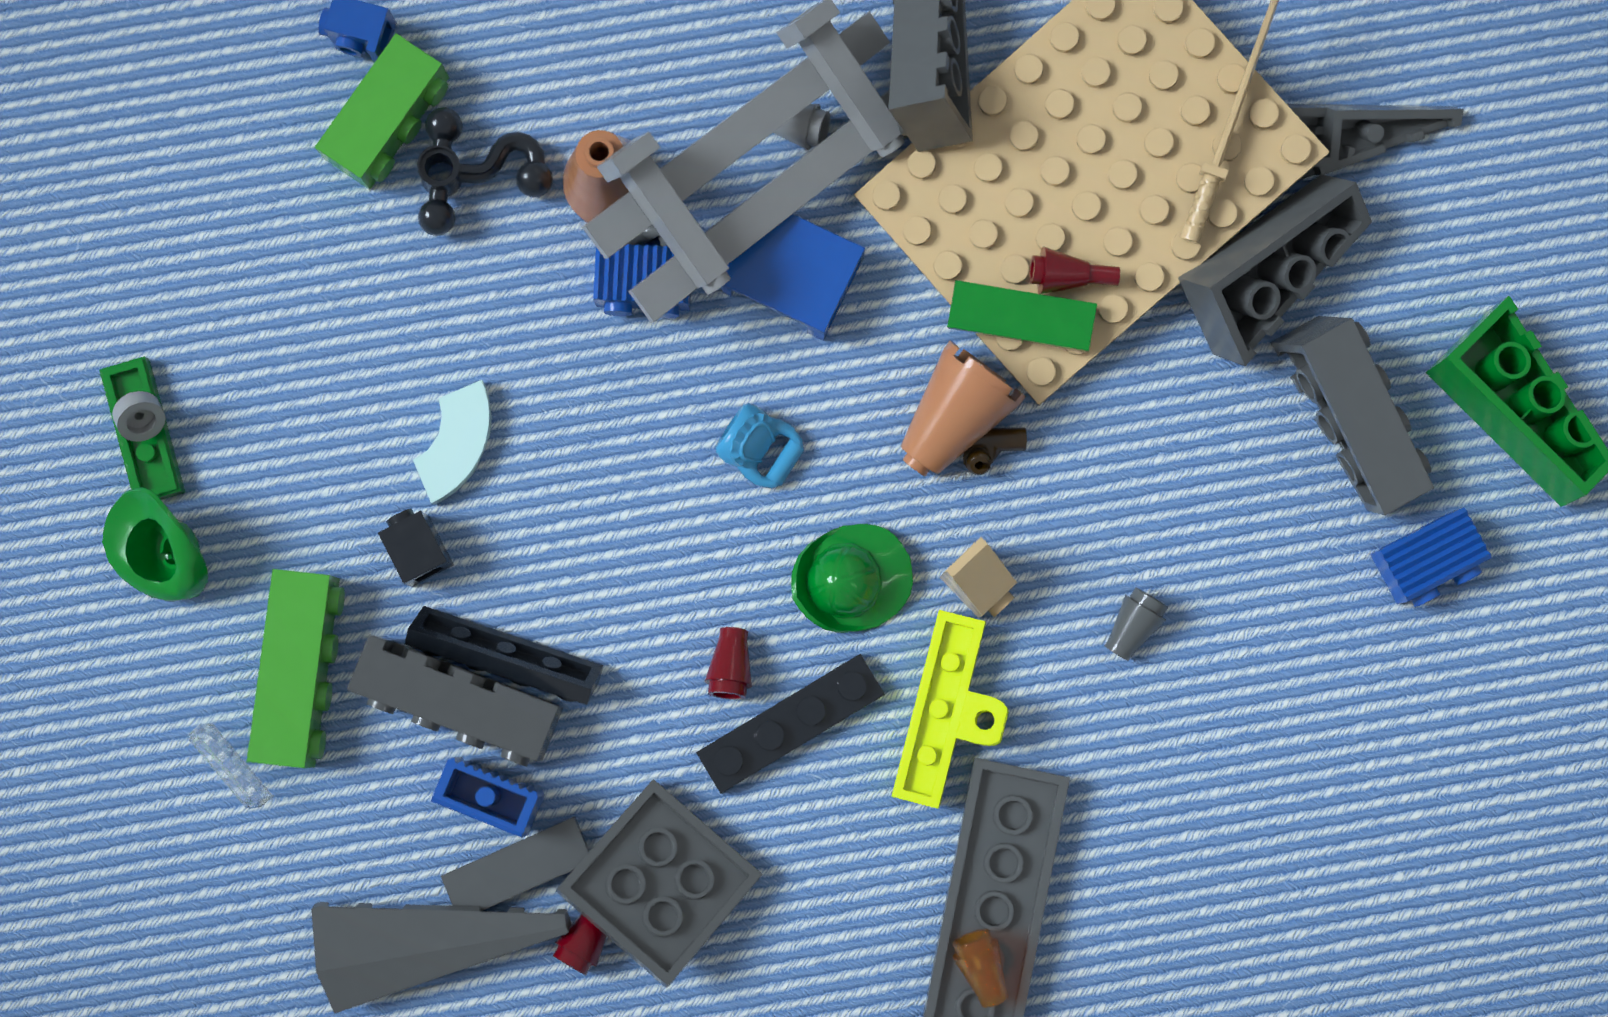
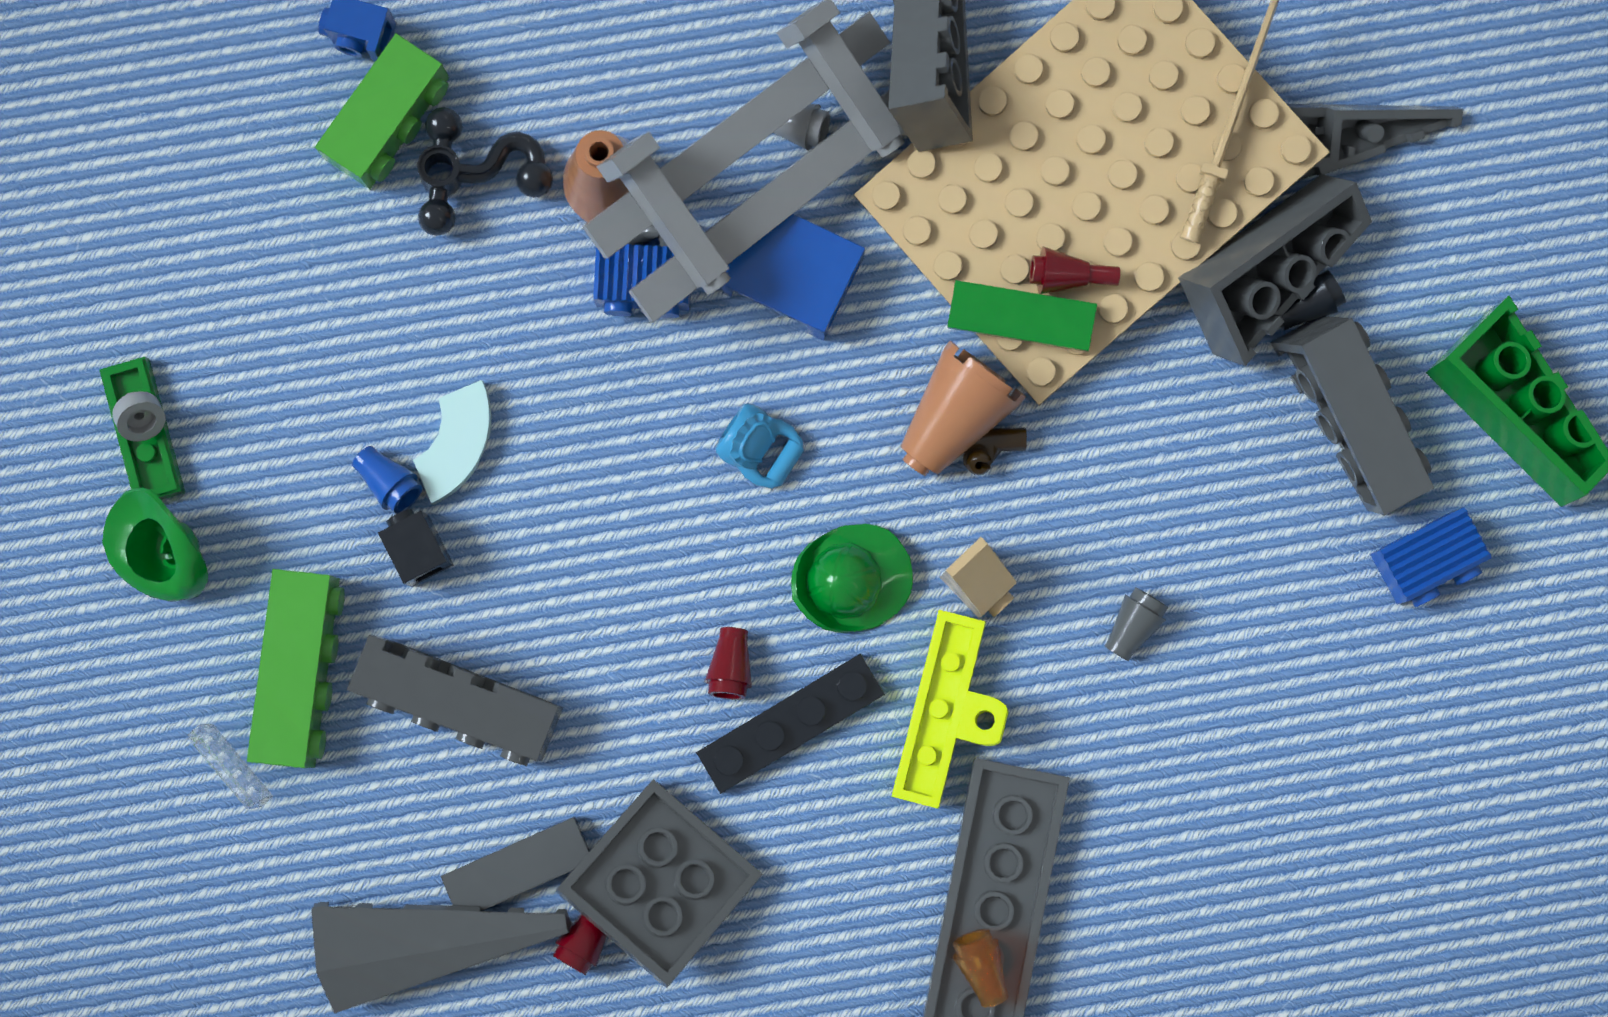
black plate [405,606,603,705] -> none
blue brick [431,757,545,838] -> none
none -> blue cone [352,446,422,514]
none -> black cone [1281,270,1346,331]

